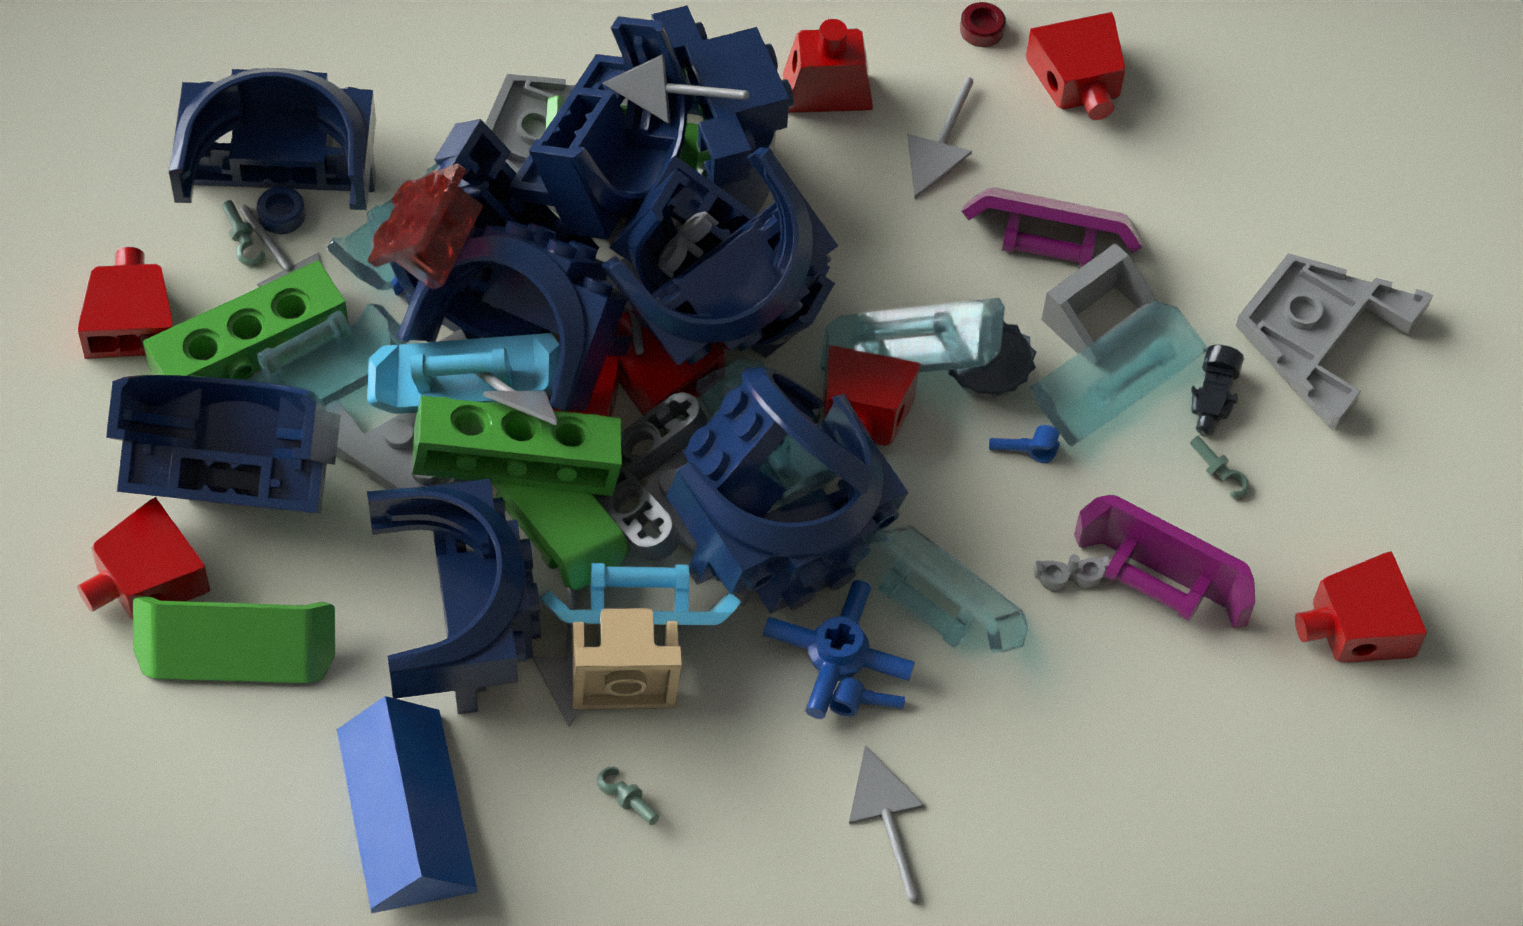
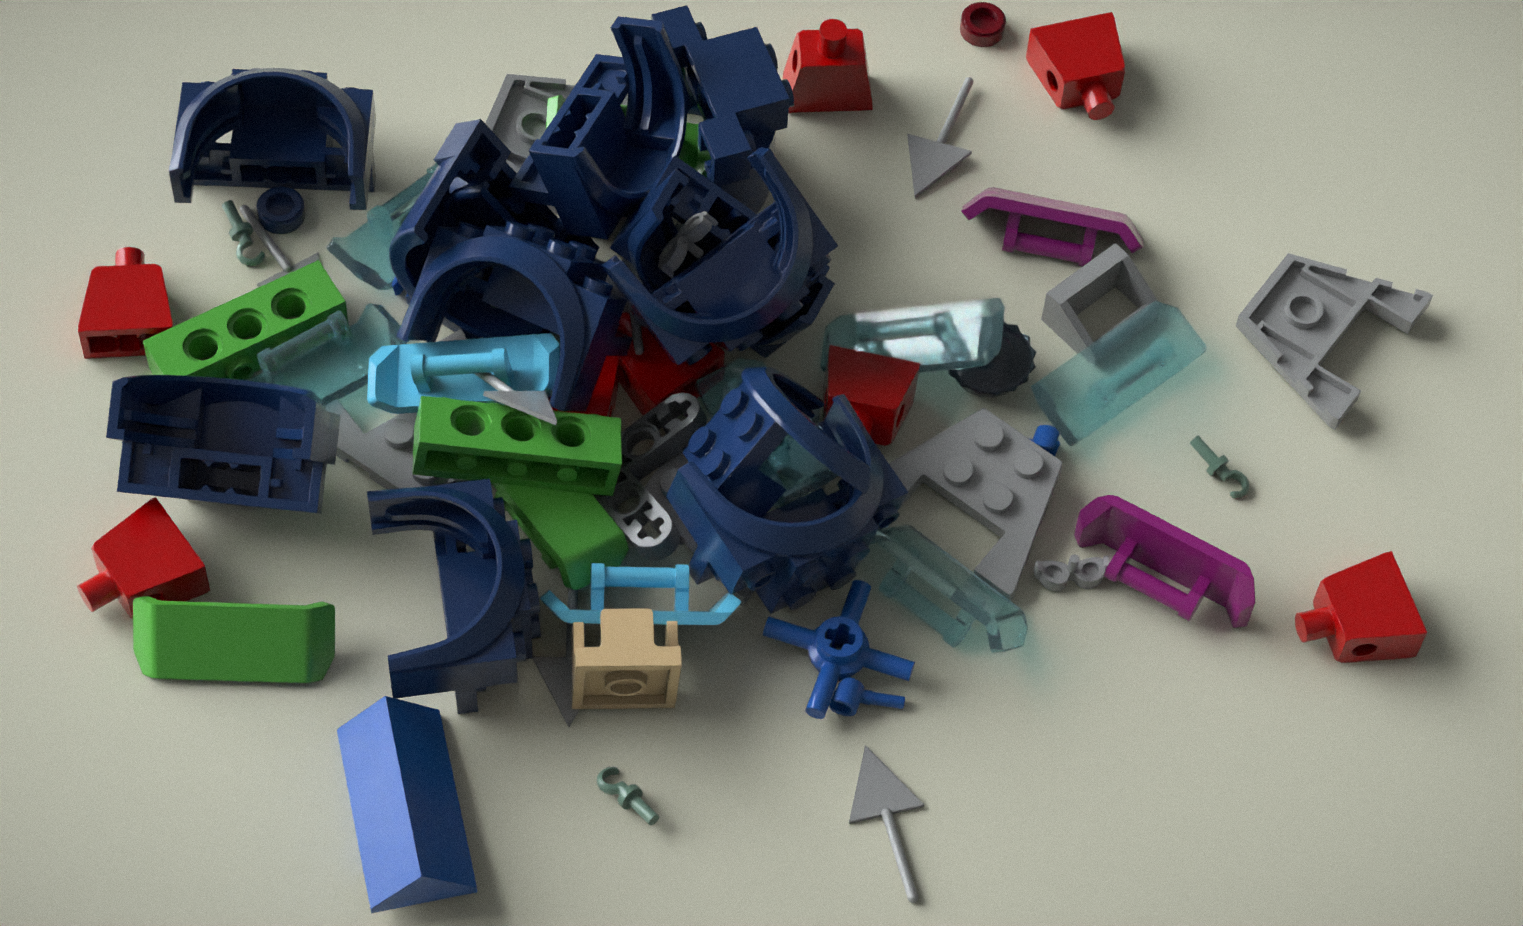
clear red bracket [367,164,483,290] -> none
light grey piece [602,54,749,123] -> none
black piece [1191,345,1244,437] -> none
none -> light grey wing [889,408,1063,603]

